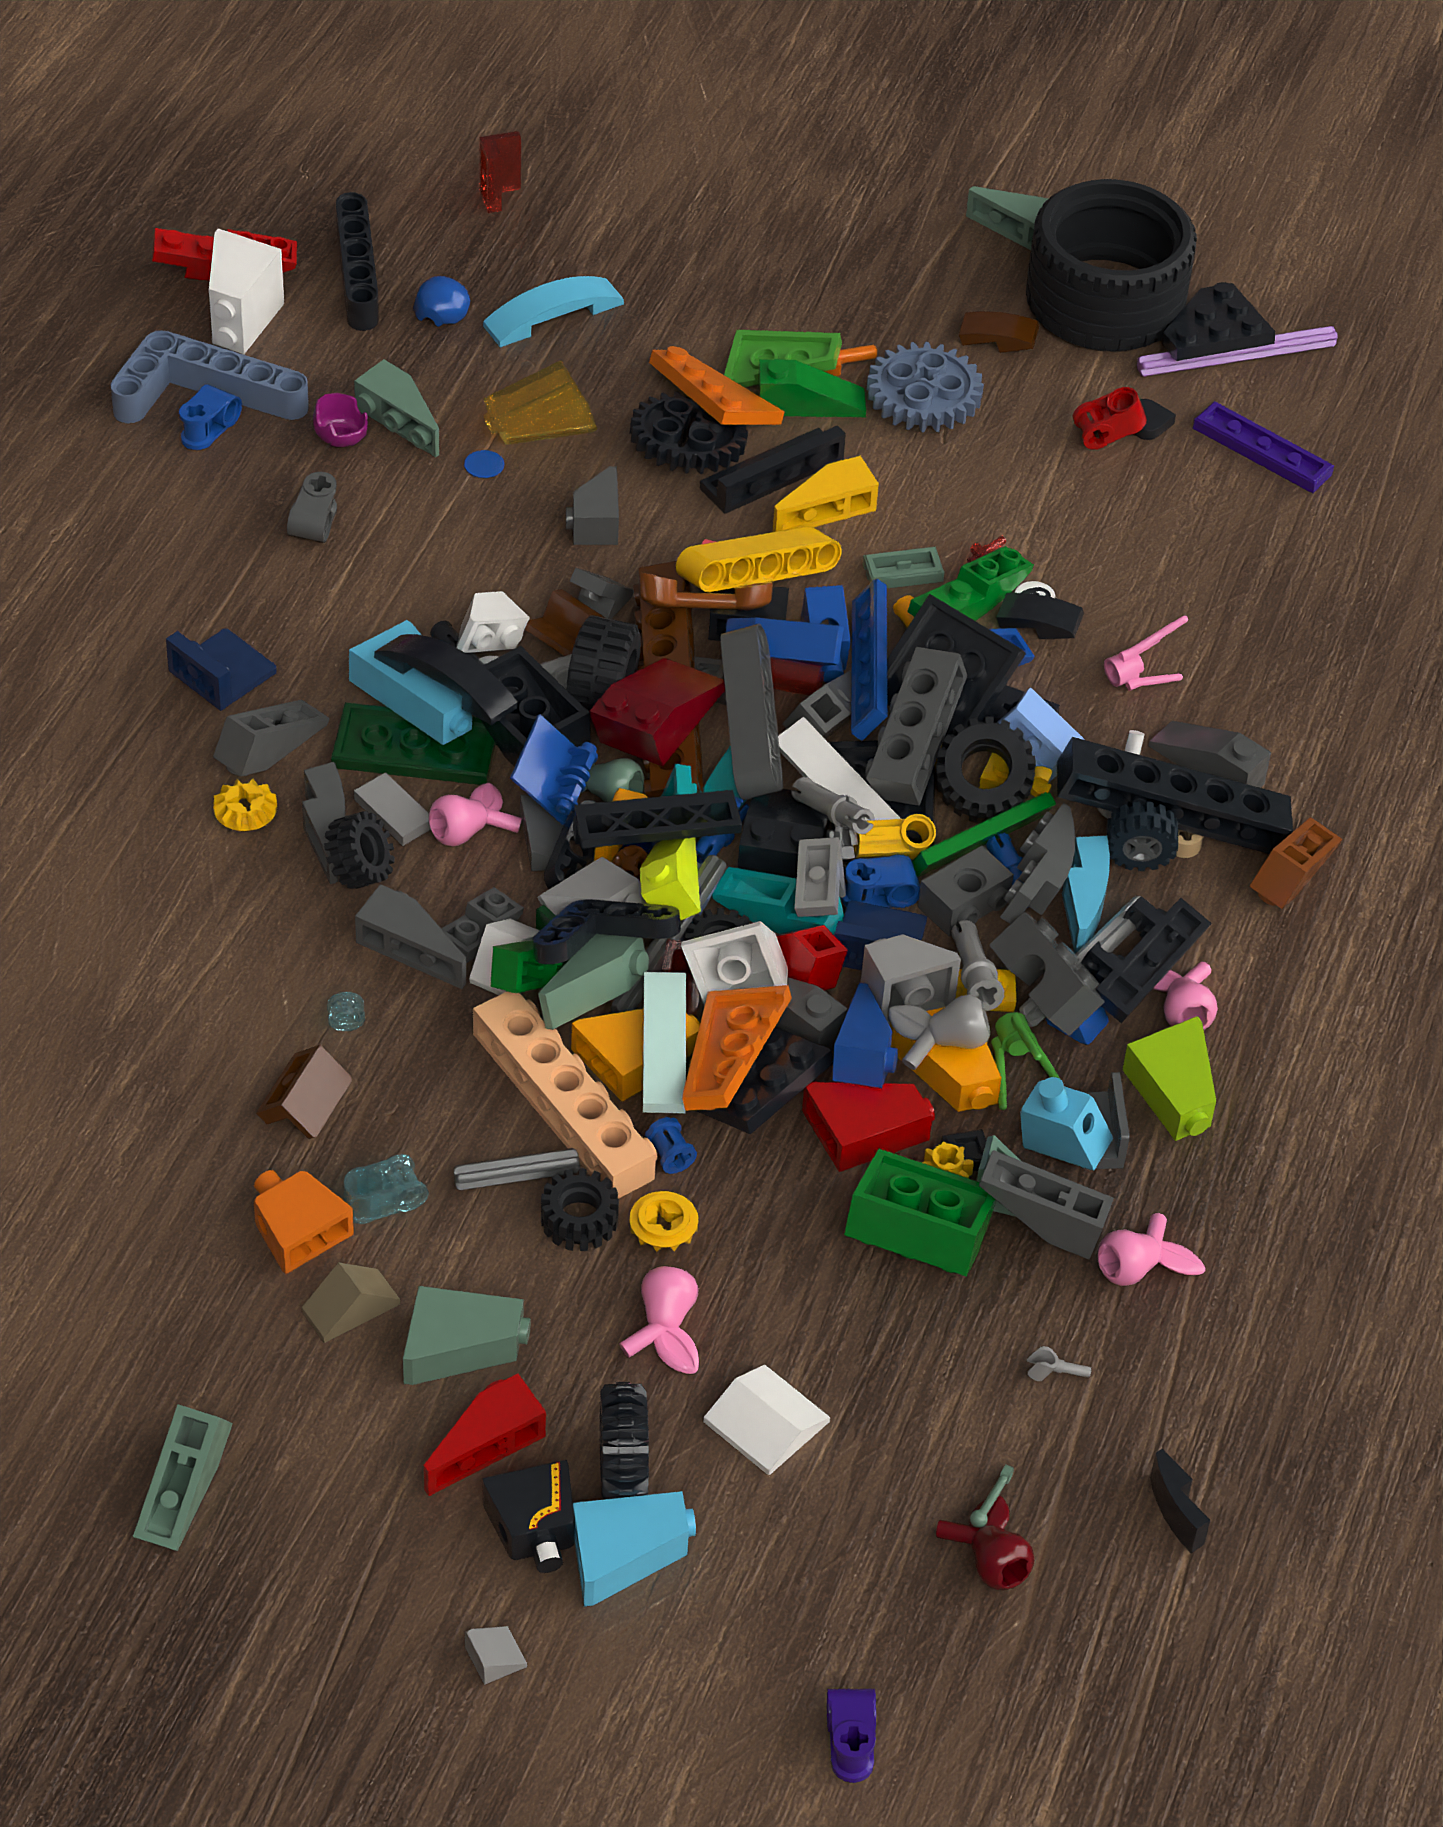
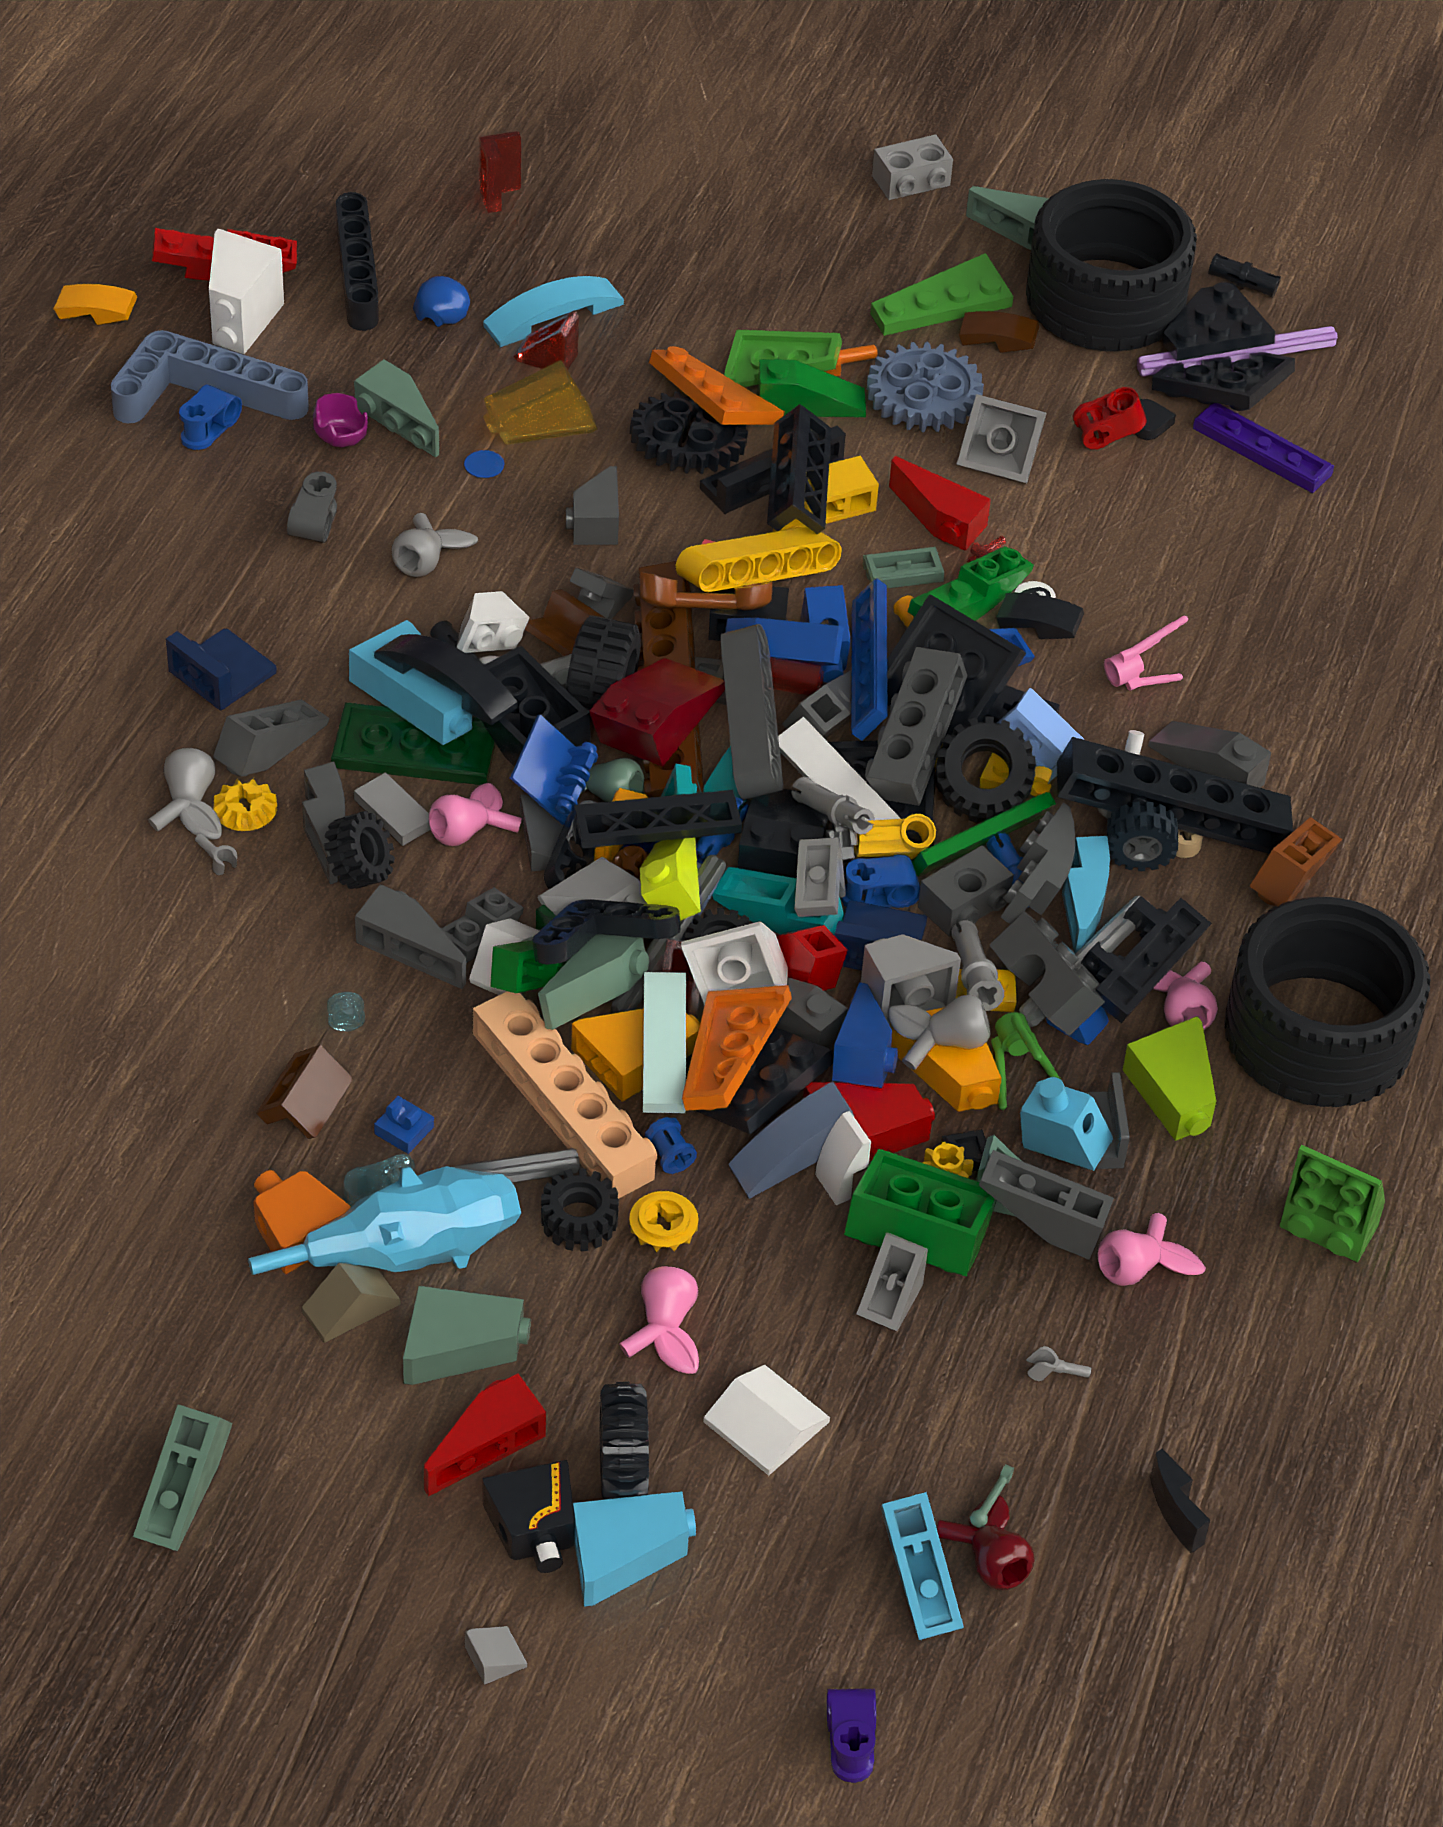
none -> light orange slope [54,284,137,325]
none -> light grey piece [148,748,222,840]
none -> light grey hand [195,834,237,875]
none -> medium azure piece [248,1166,521,1275]
none -> blue tile [374,1096,434,1154]
none -> light grey piece [392,513,478,577]
none -> clear red slope [513,311,579,375]
none -> sand blue slope [729,1081,854,1199]
none -> black fence [767,404,831,534]
none -> white slope [815,1111,871,1205]
none -> light grey slope [857,1233,928,1331]
none -> bright green wing [870,253,1013,336]
none -> light grey brick [872,135,953,200]
none -> medium azure slope [881,1492,964,1640]
none -> red slope [889,456,991,551]
none -> light grey slope [957,394,1047,484]
none -> black plate [1152,352,1295,411]
none -> black pin [1208,253,1281,298]
none -> black tyre [1224,897,1431,1107]
none -> bright green slope [1280,1145,1385,1262]

